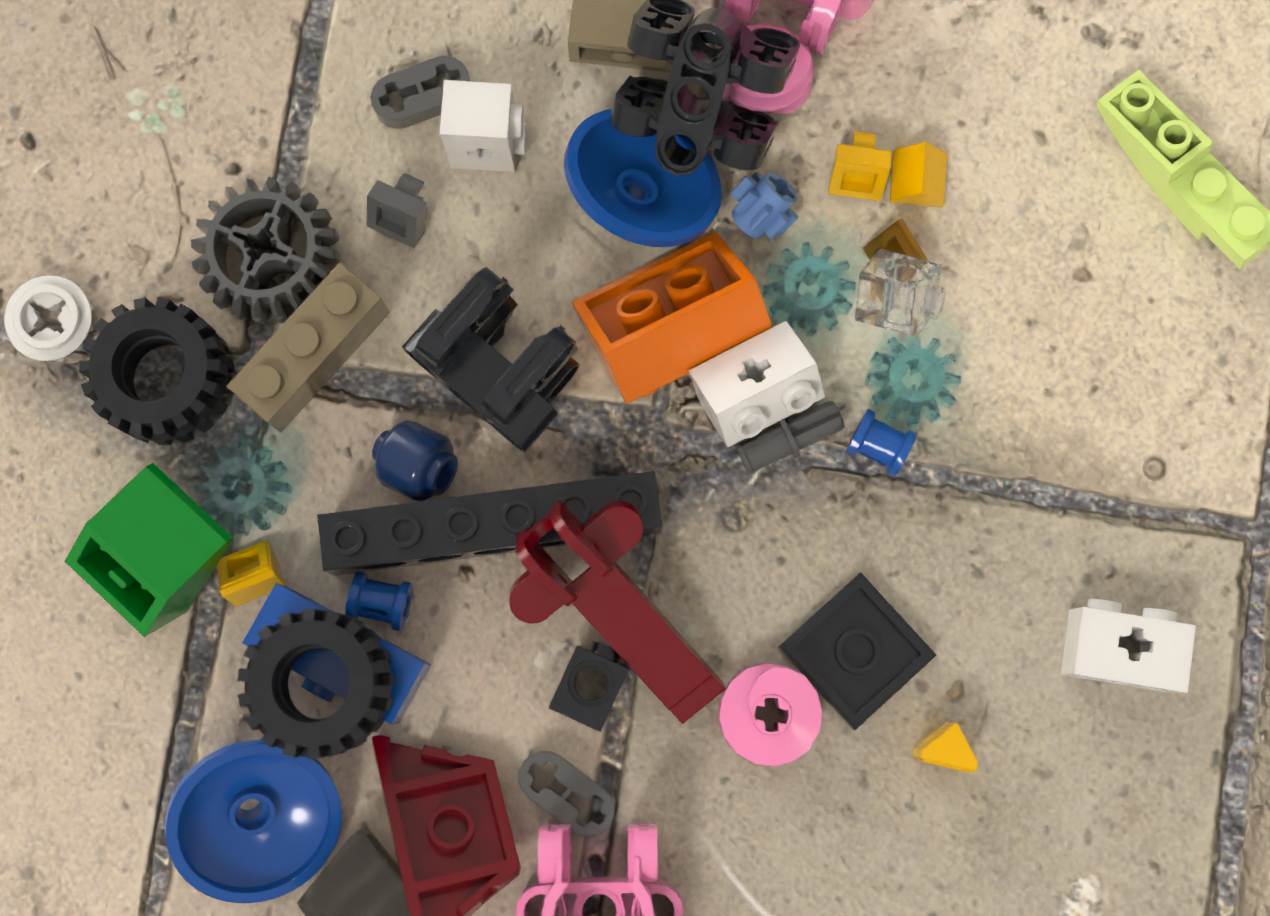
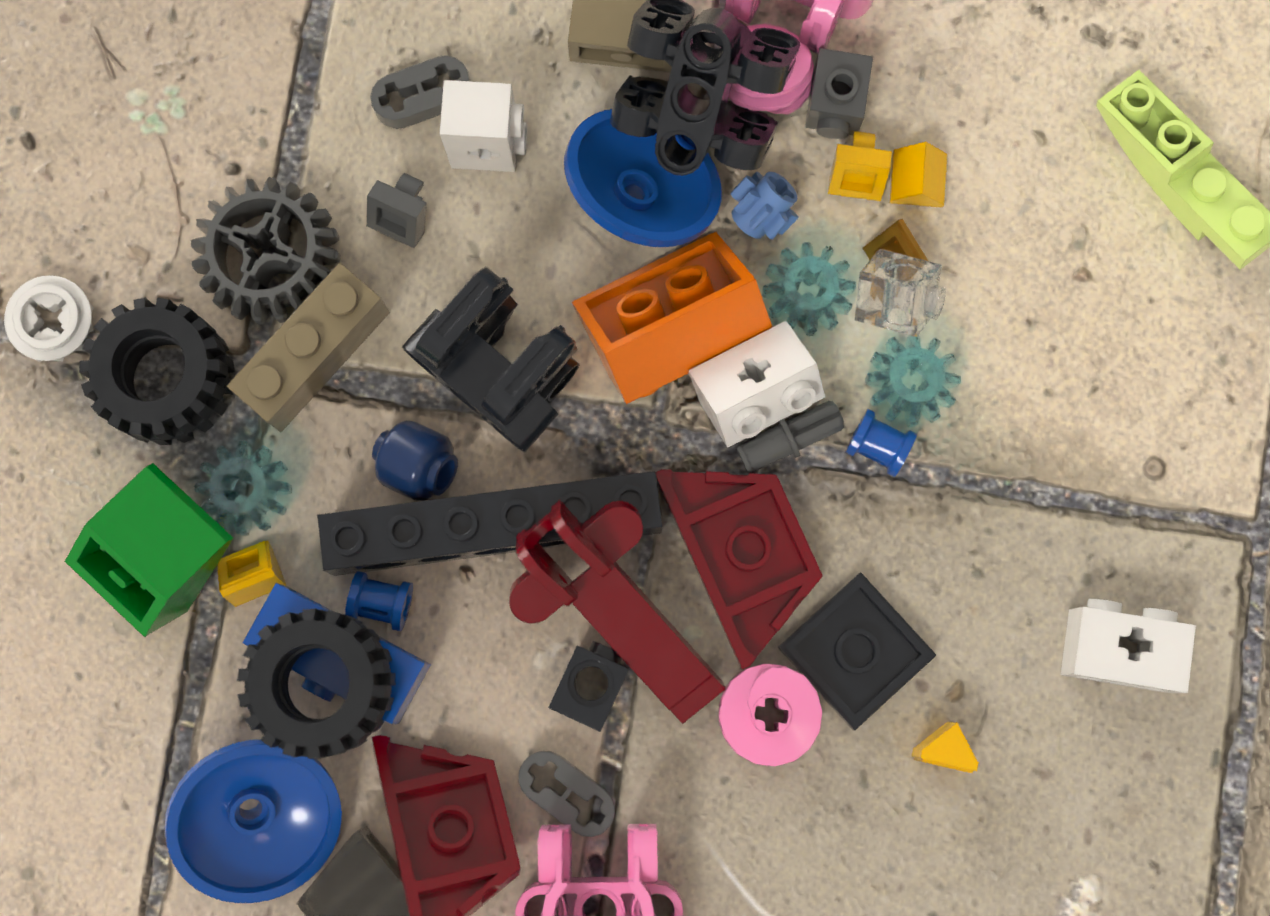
none -> dark red wing [655,469,823,670]
none -> dark grey brick [805,48,873,139]

